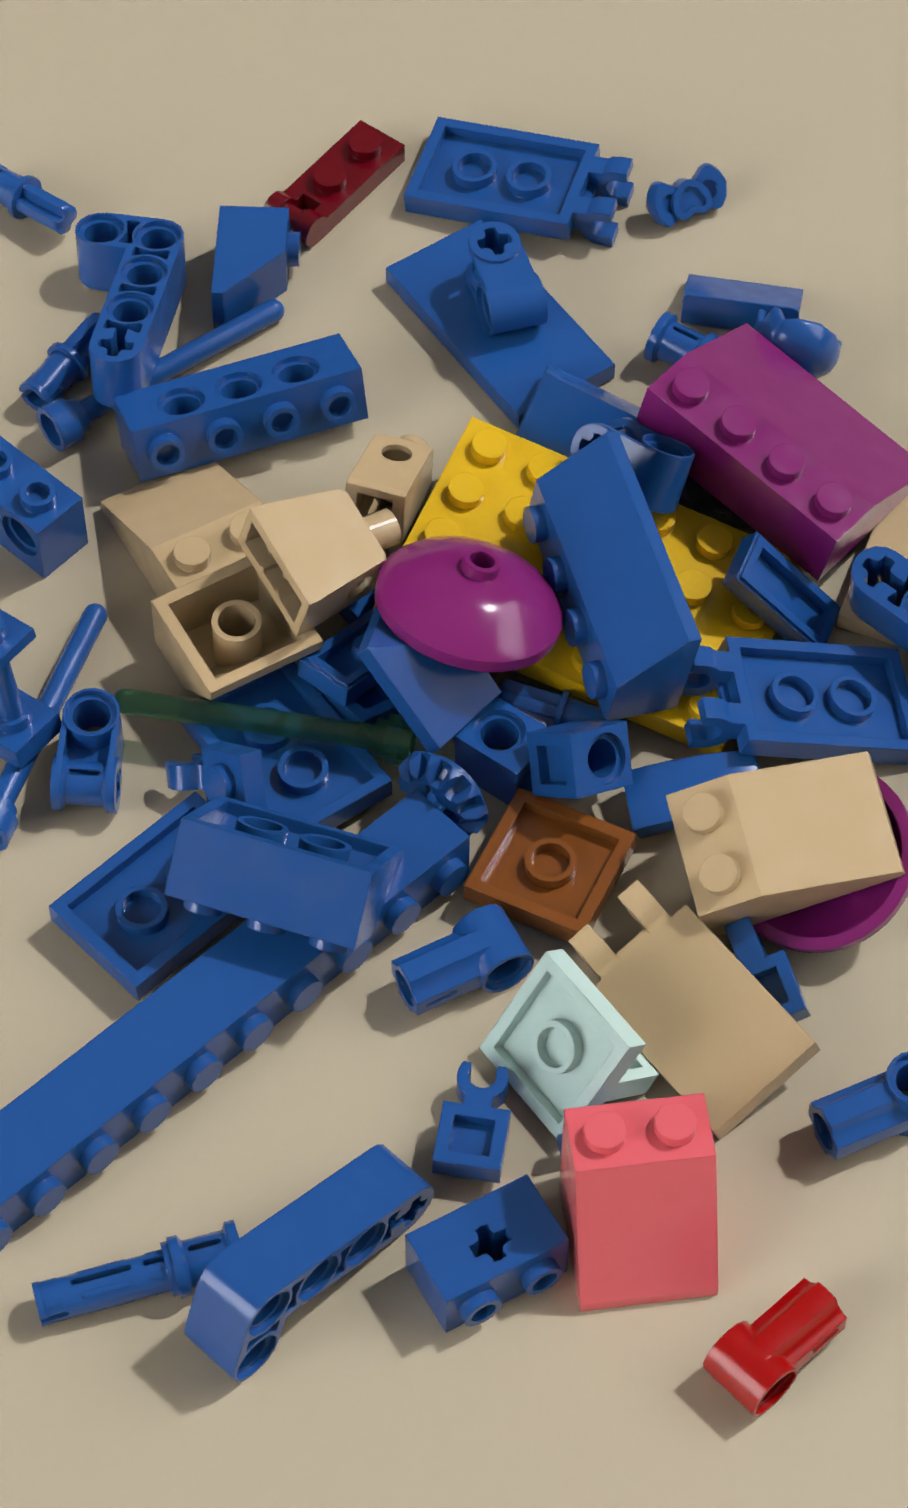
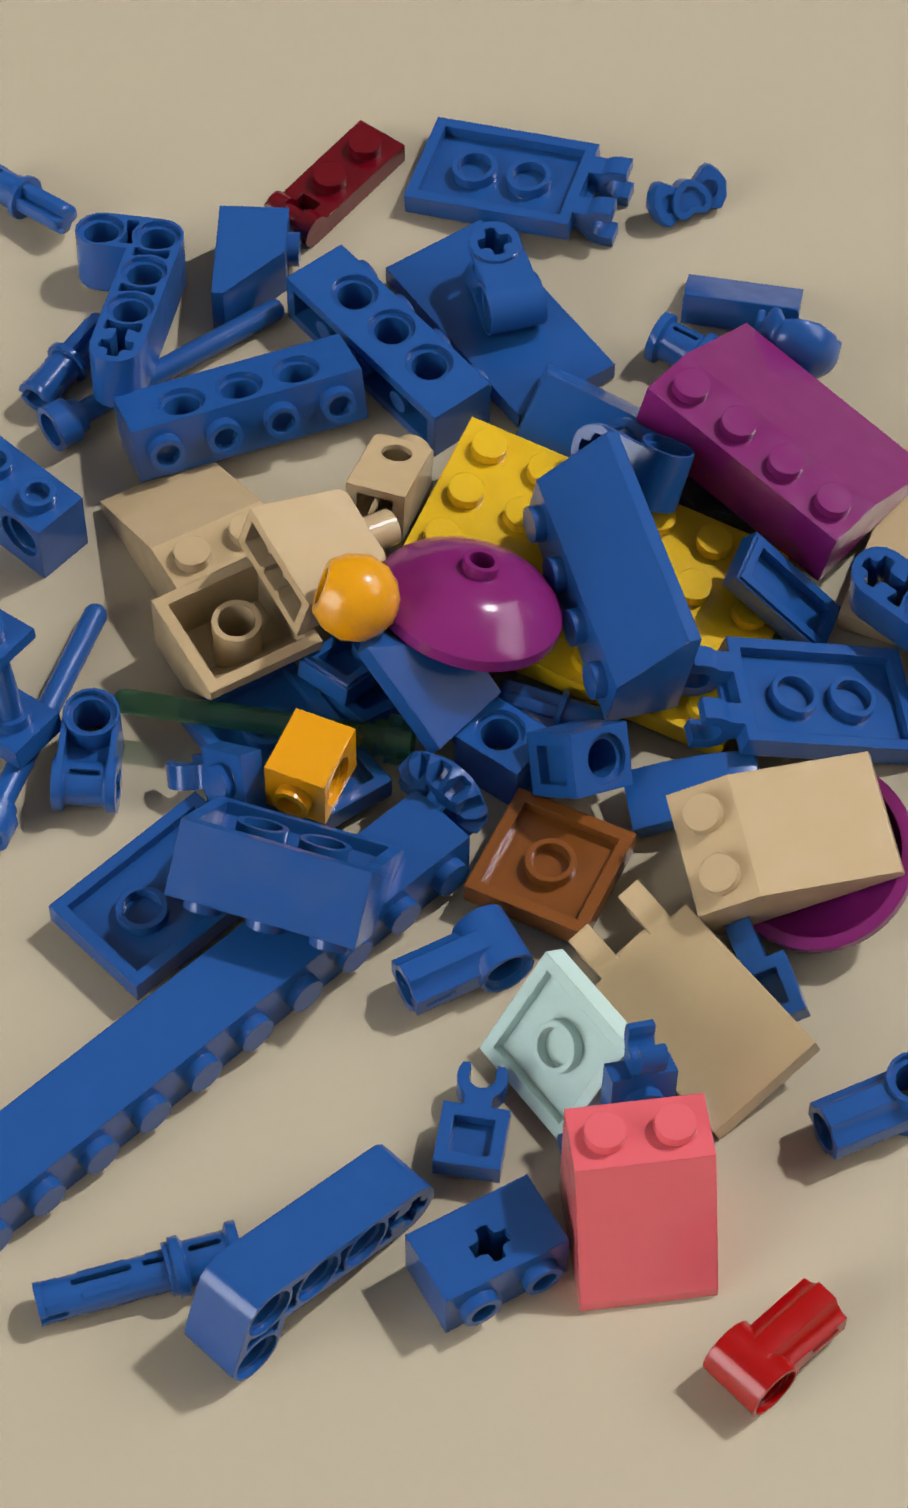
none -> light orange brick [264,708,357,825]
none -> blue brick [286,244,492,457]
none -> light orange piece [312,553,401,642]
none -> blue plate [600,1019,678,1105]

